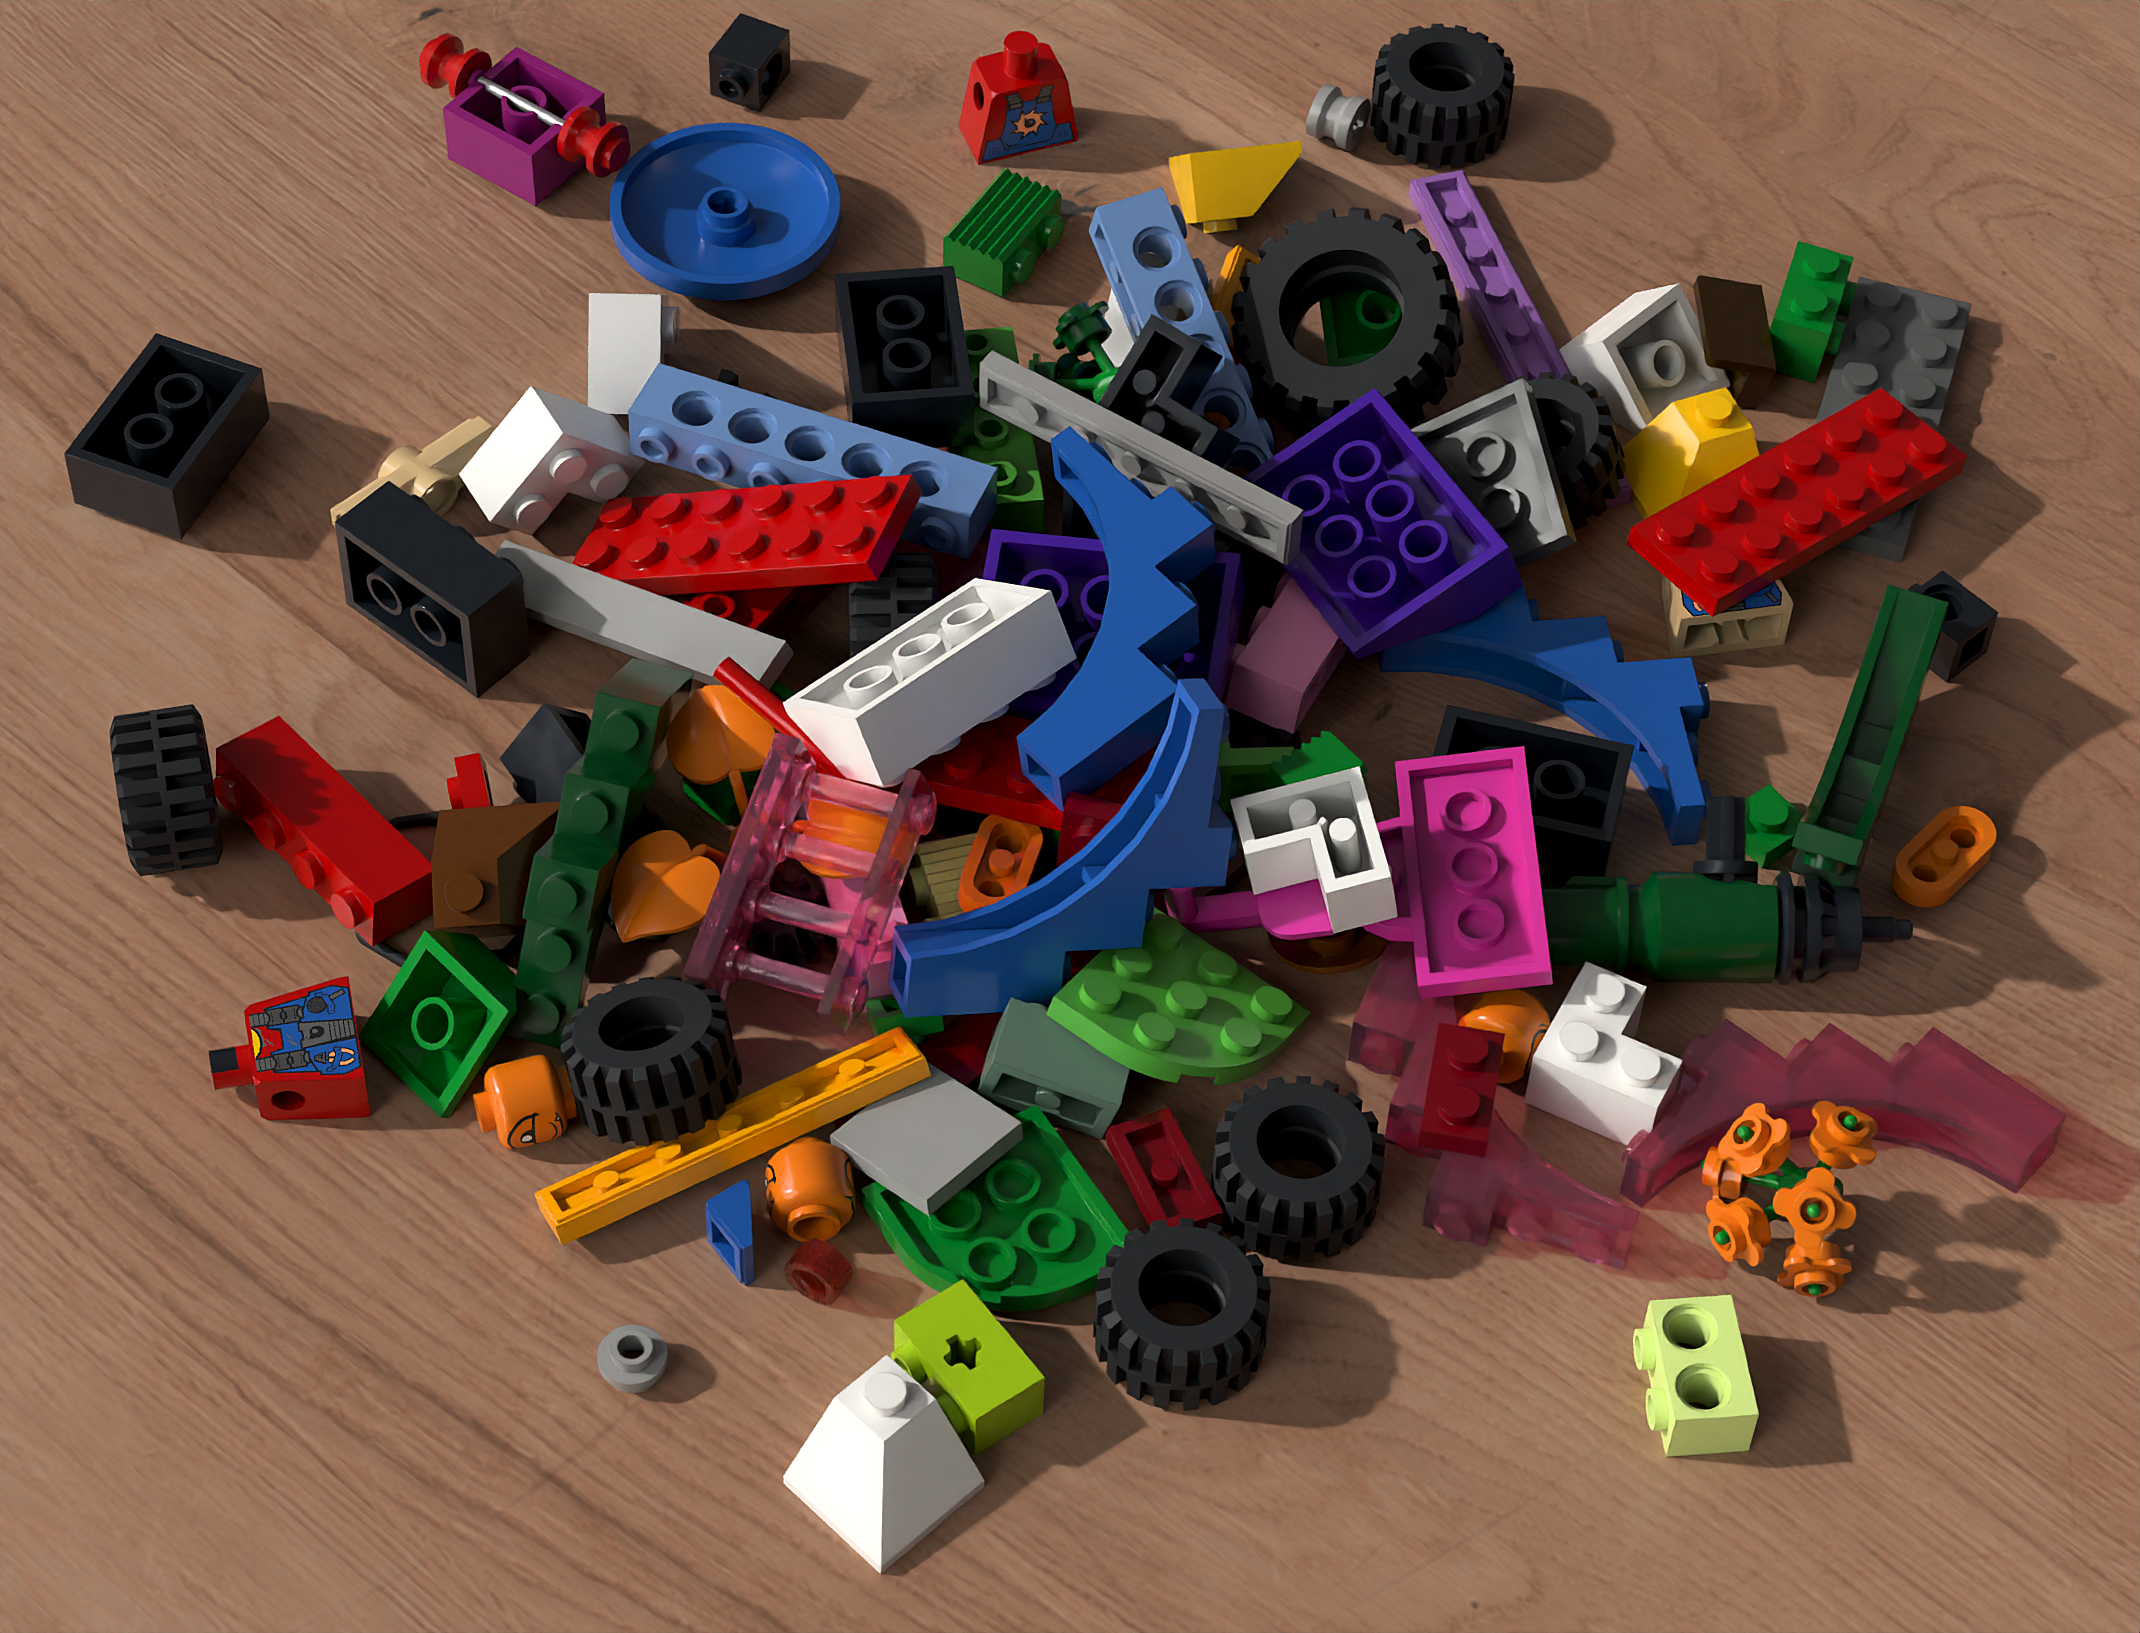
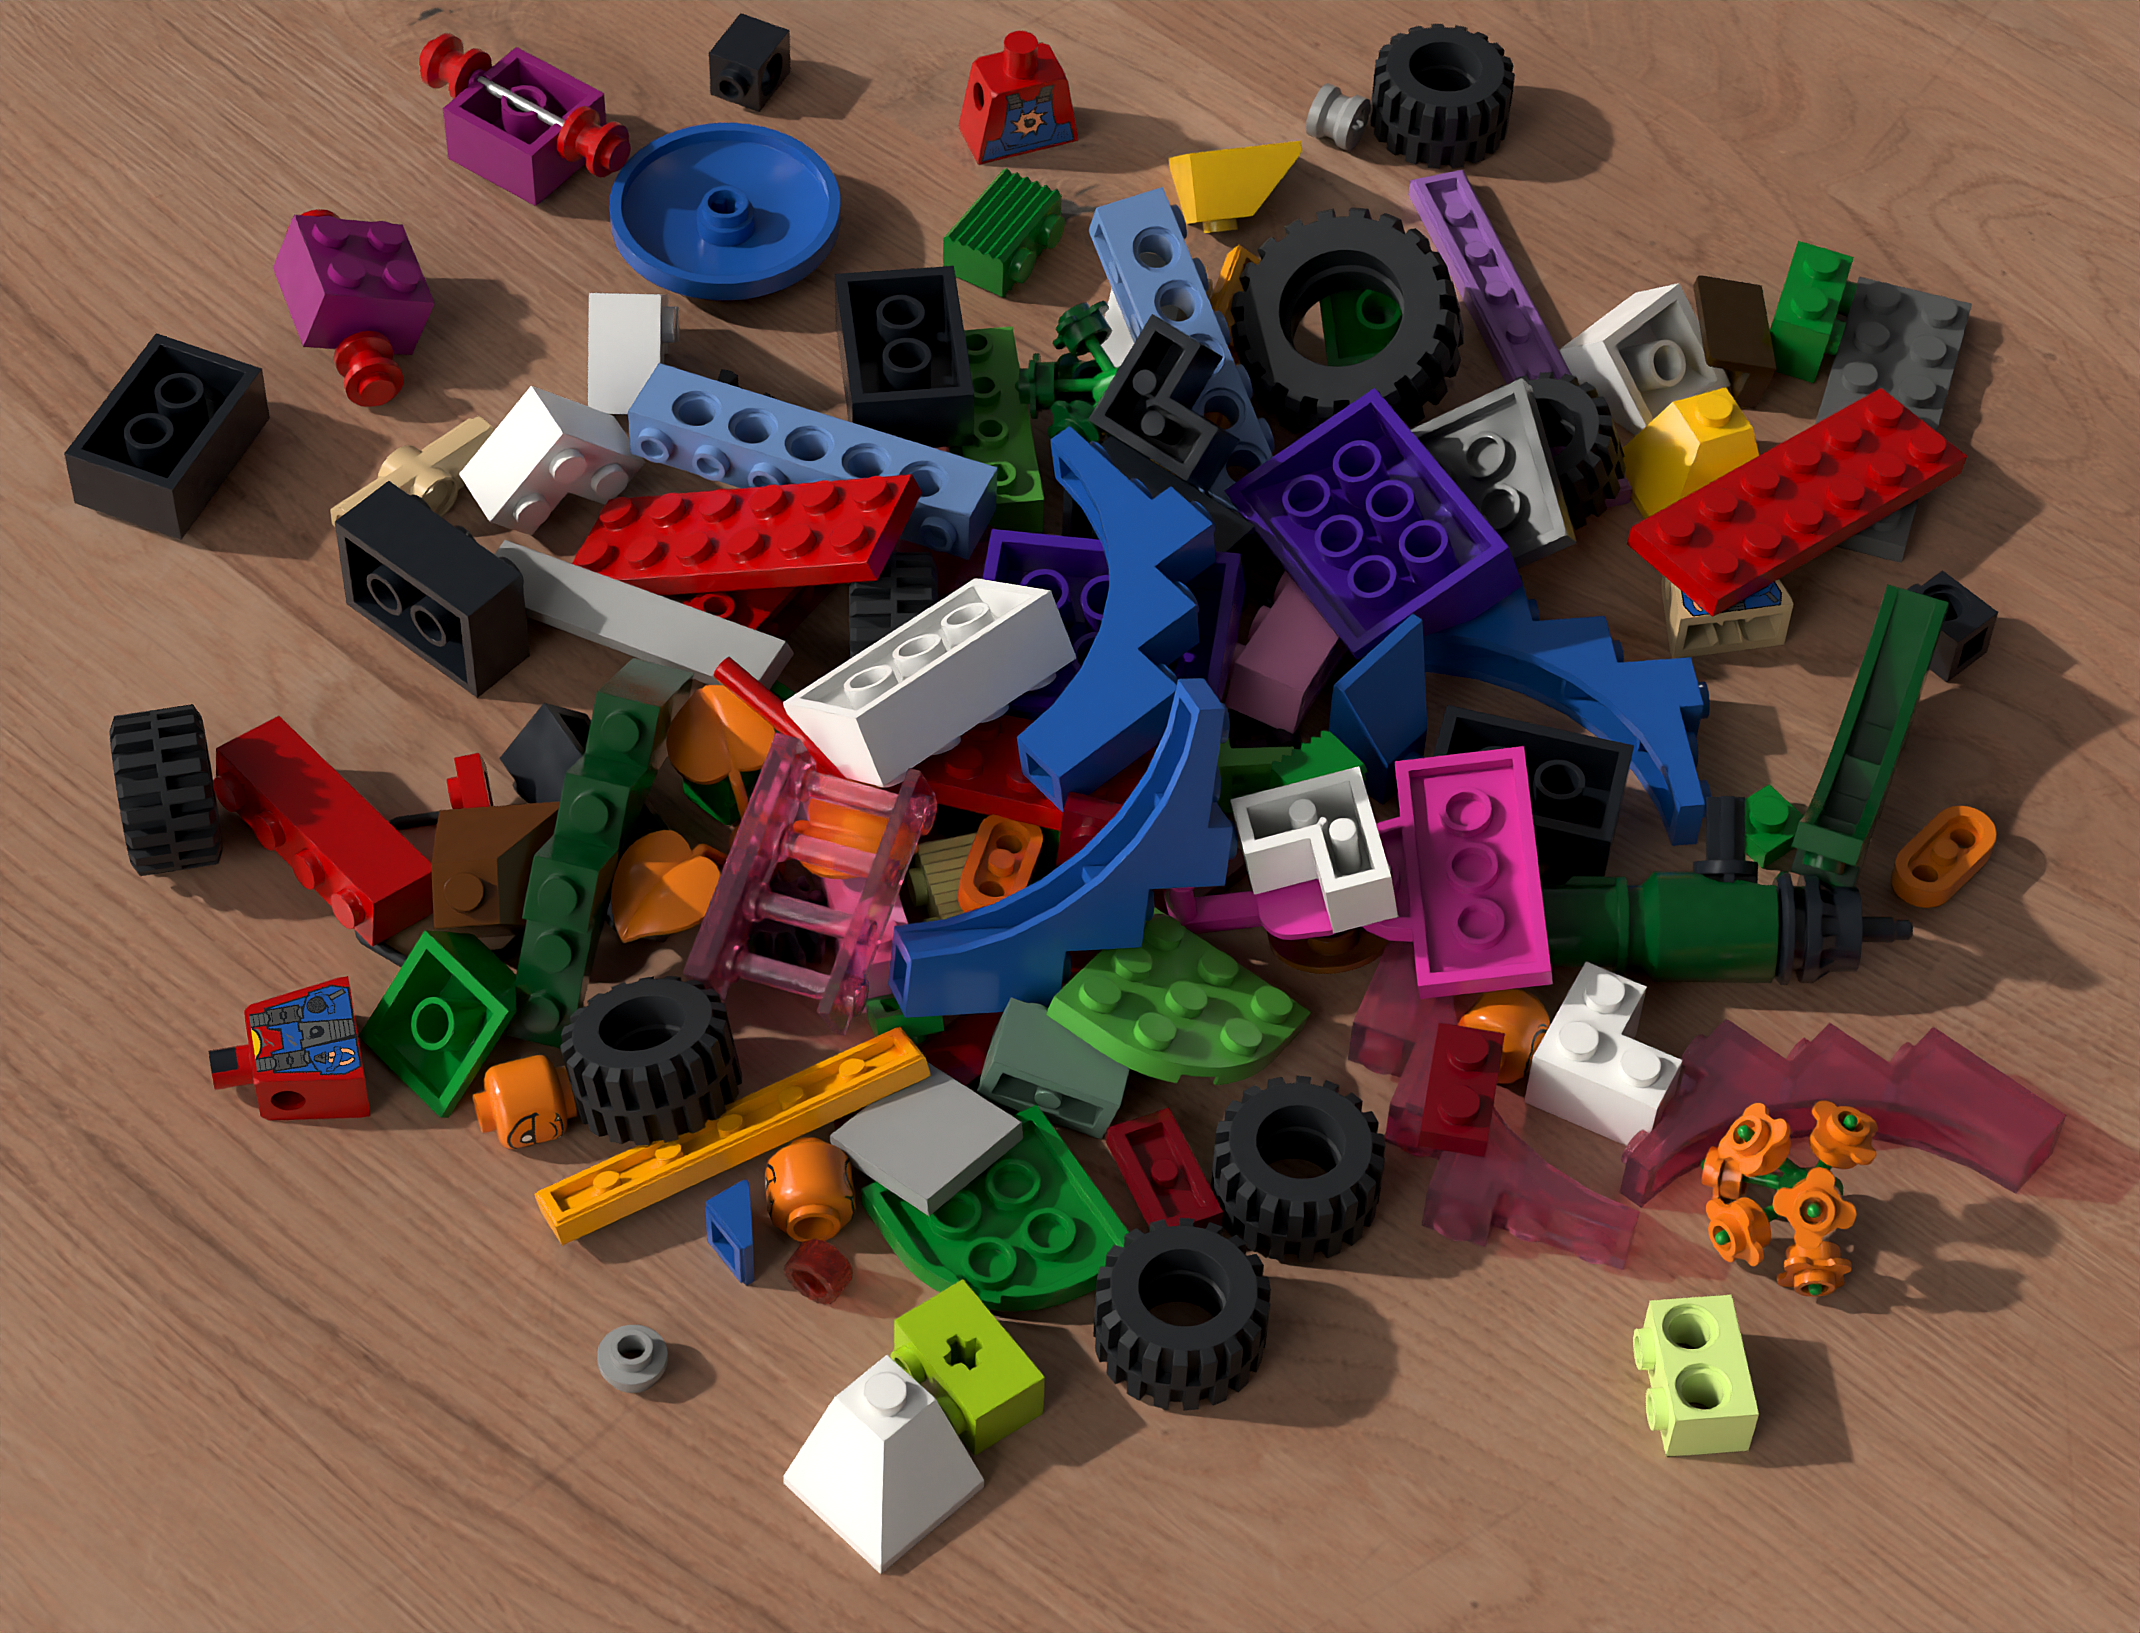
light grey tile [979,350,1304,565] -> none
none -> magenta brick [273,209,435,407]
none -> blue slope [1328,614,1427,805]

